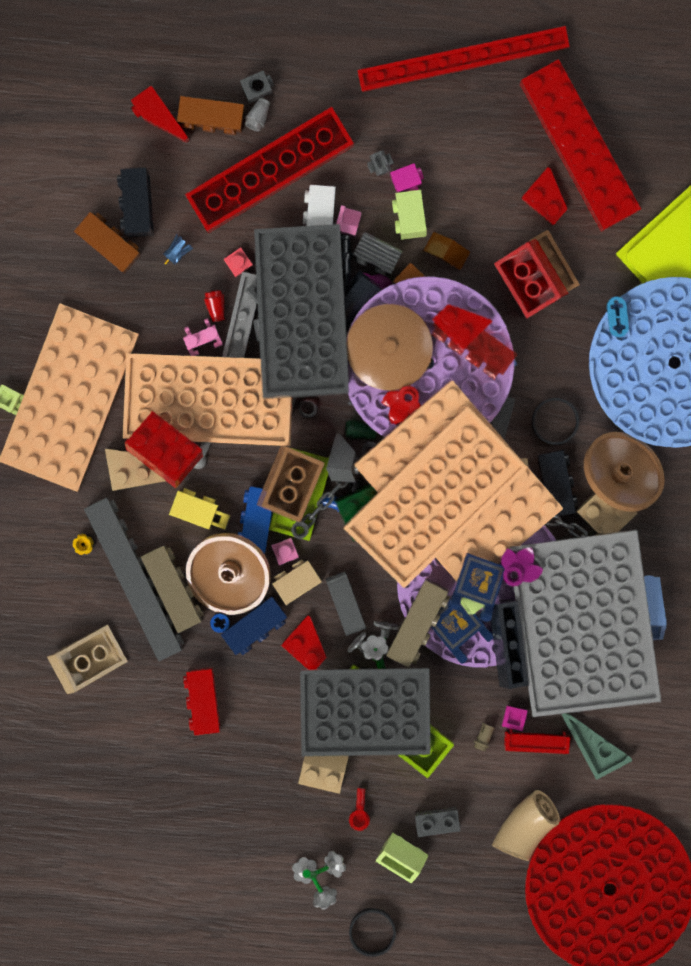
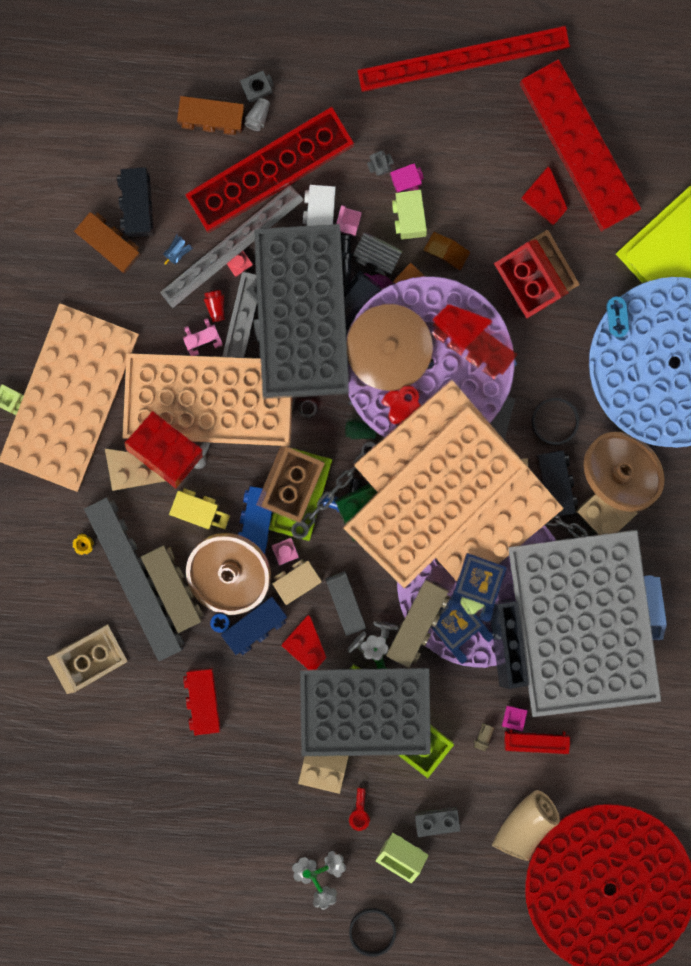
red slope [131,86,190,143] -> none
dark grey slope [326,434,361,482] -> none
magenta plate [501,548,543,586] -> none
sand green wing [561,713,633,780] -> none
none -> light grey tile [160,185,303,308]

